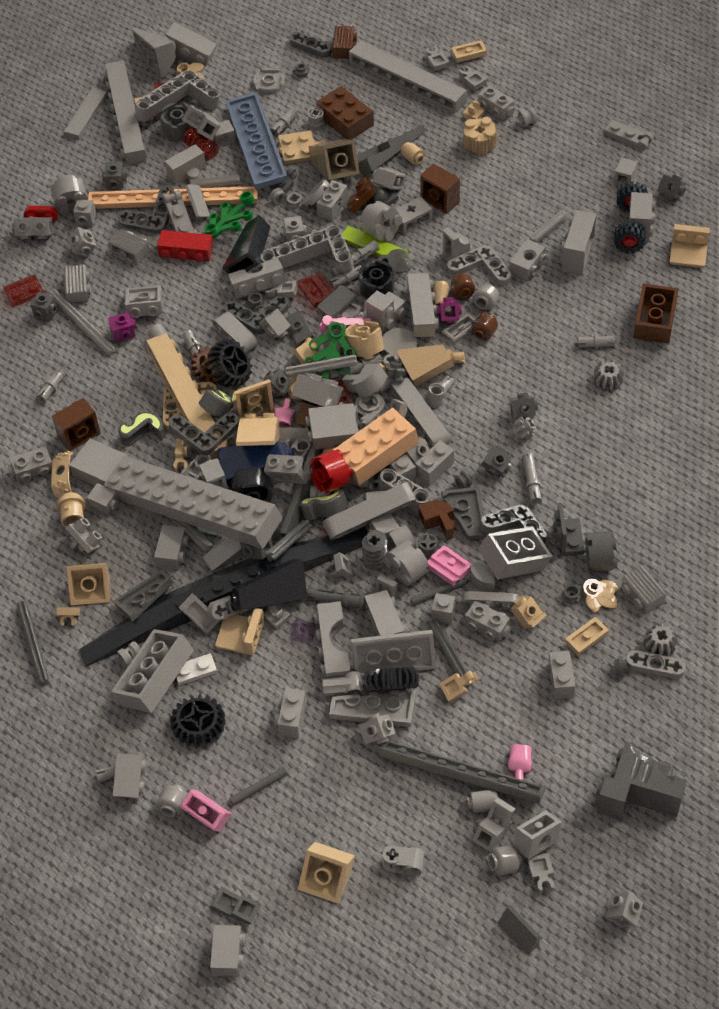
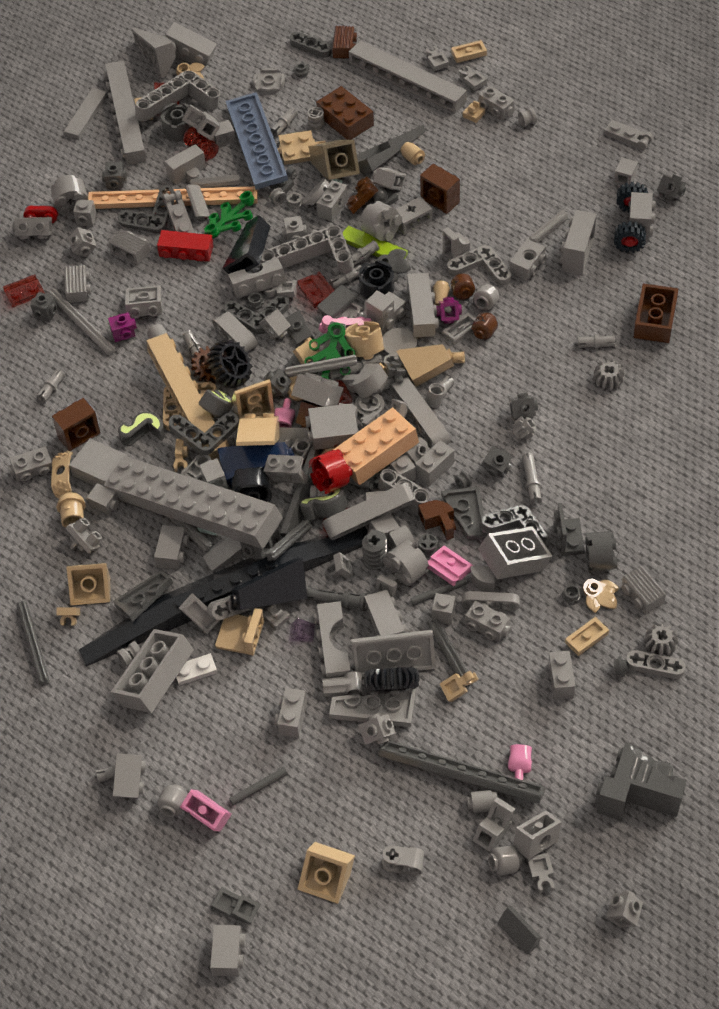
black gear [170,693,226,749] -> none
tan brick [463,117,497,156] -> none
tan brick [510,596,546,628] -> none
tan bracket [670,224,710,268] -> none

